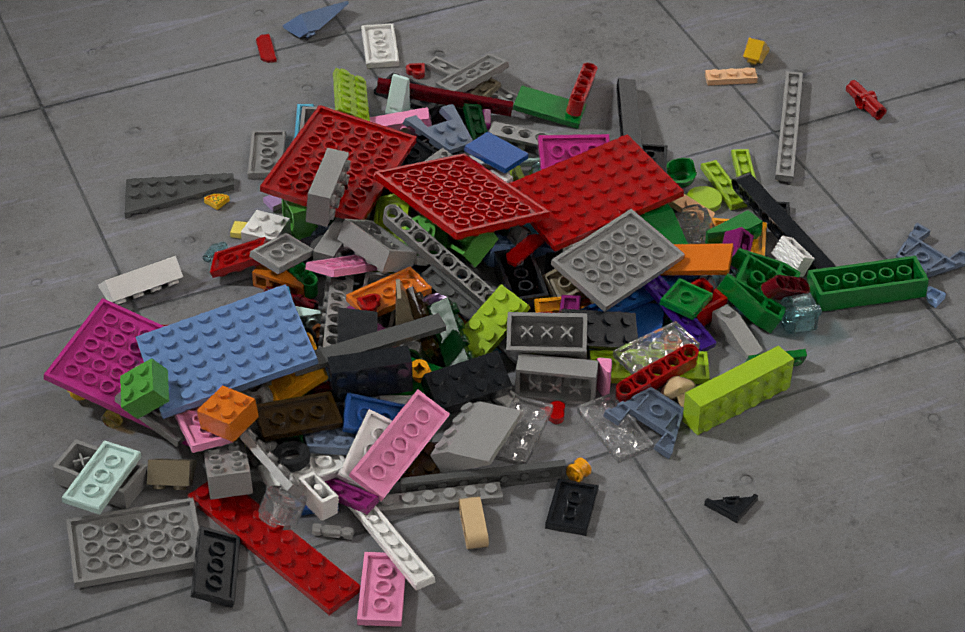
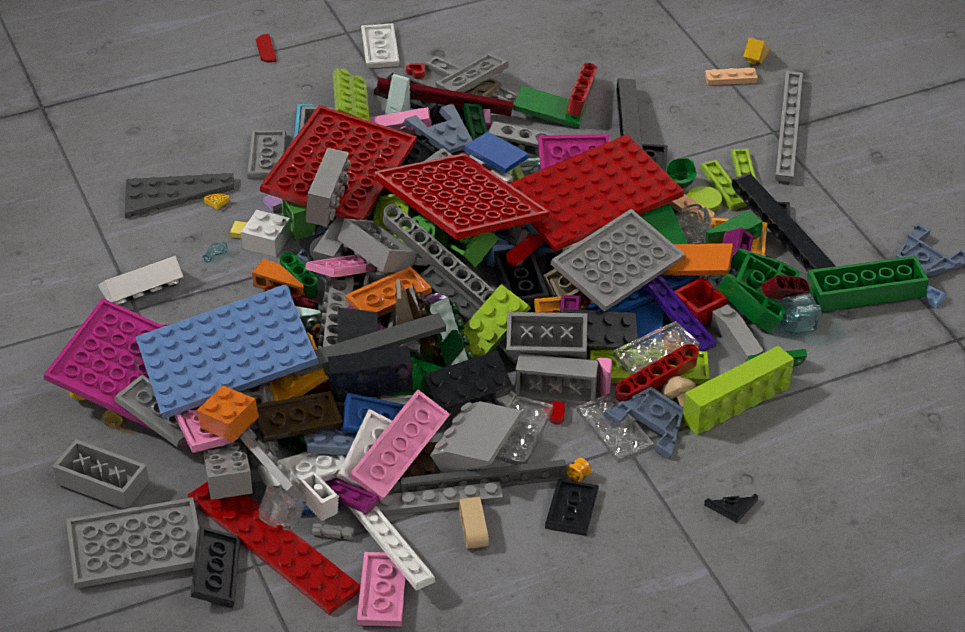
light aqua tile [61,440,142,515] -> none
bright green brick [120,358,169,419] -> none
dark tan slope [147,458,197,490] -> none
red plate [210,237,268,278] -> none
light grey tile [249,233,314,274] -> none
black tyre [273,441,310,472] -> none
medium blue wedge [283,1,349,38] -> none
red tile [357,293,381,312] -> none
light orange wheel [412,359,431,383] -> none
green tile [660,278,713,320] -> none
white brick [771,236,815,277] -> none
red piece [845,80,887,120] -> none

